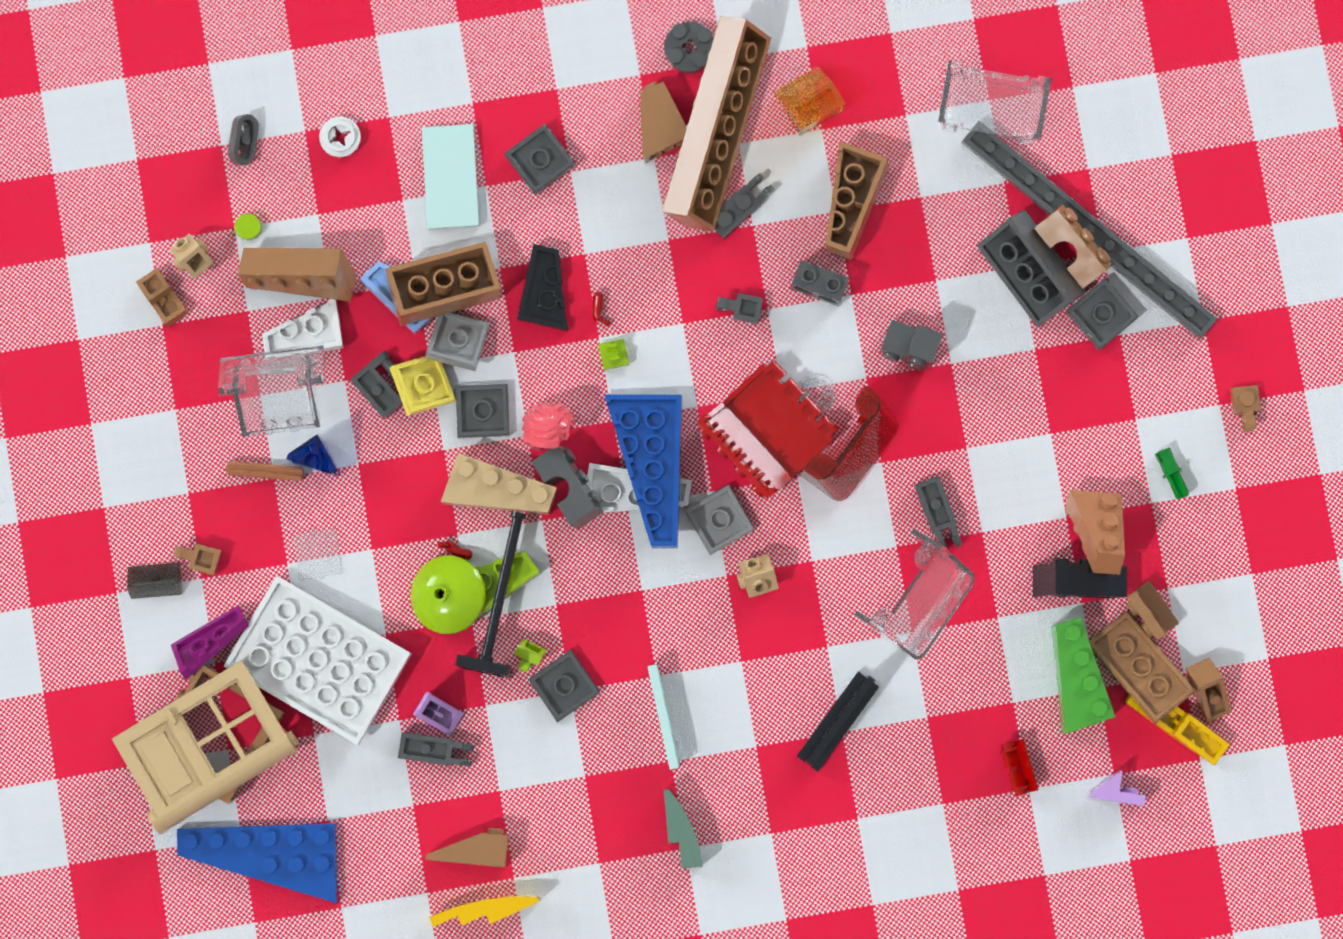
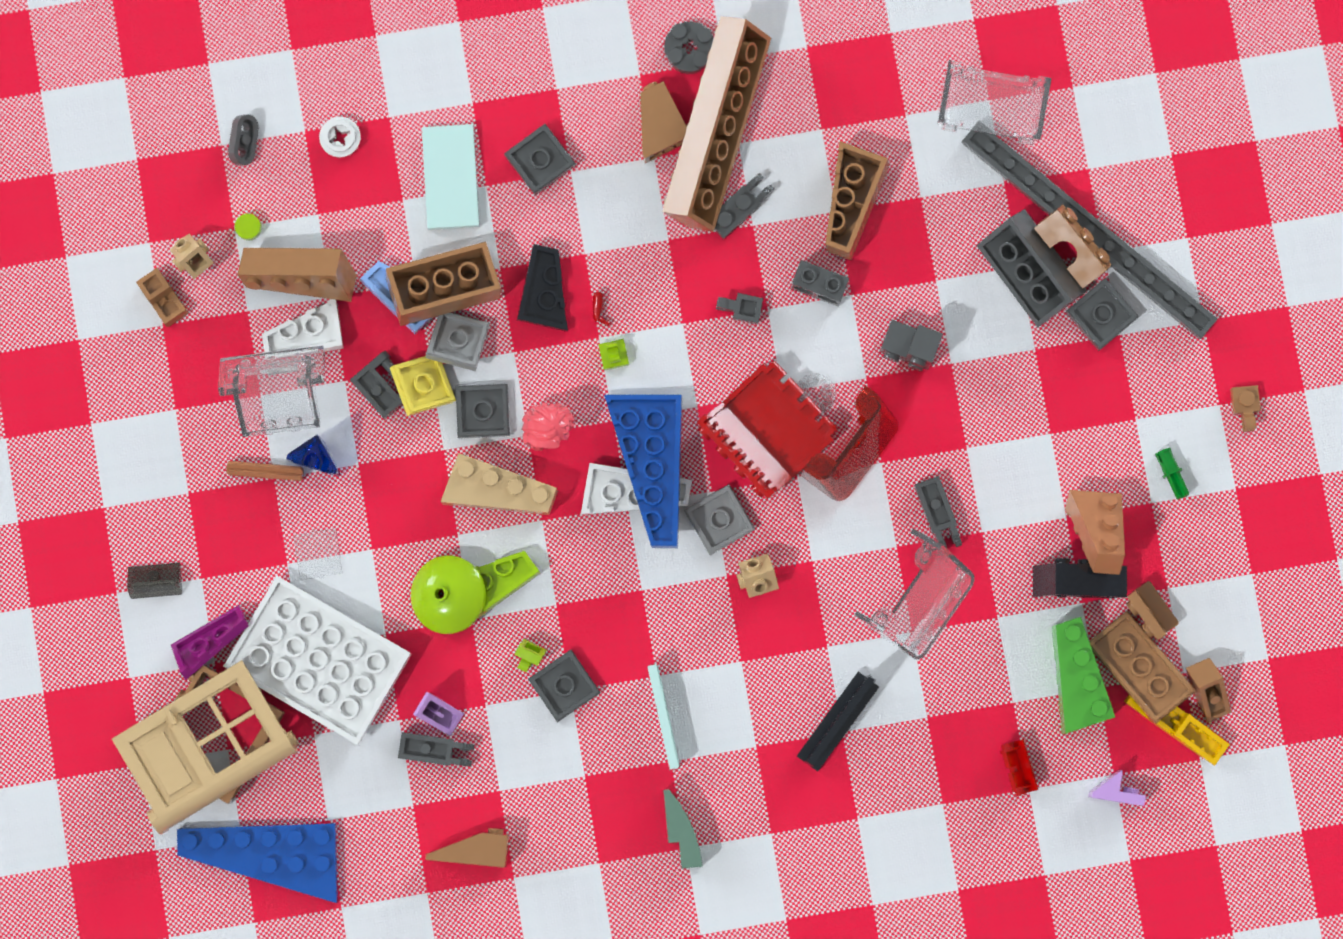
medium nougat plate [173,543,222,576] -> none
yellow slope [429,896,540,927] -> none
red piece [438,540,473,560] -> none
black tile [455,511,526,679] -> none
dark grey arch [532,445,604,529] -> none
slope [774,66,846,136] -> none

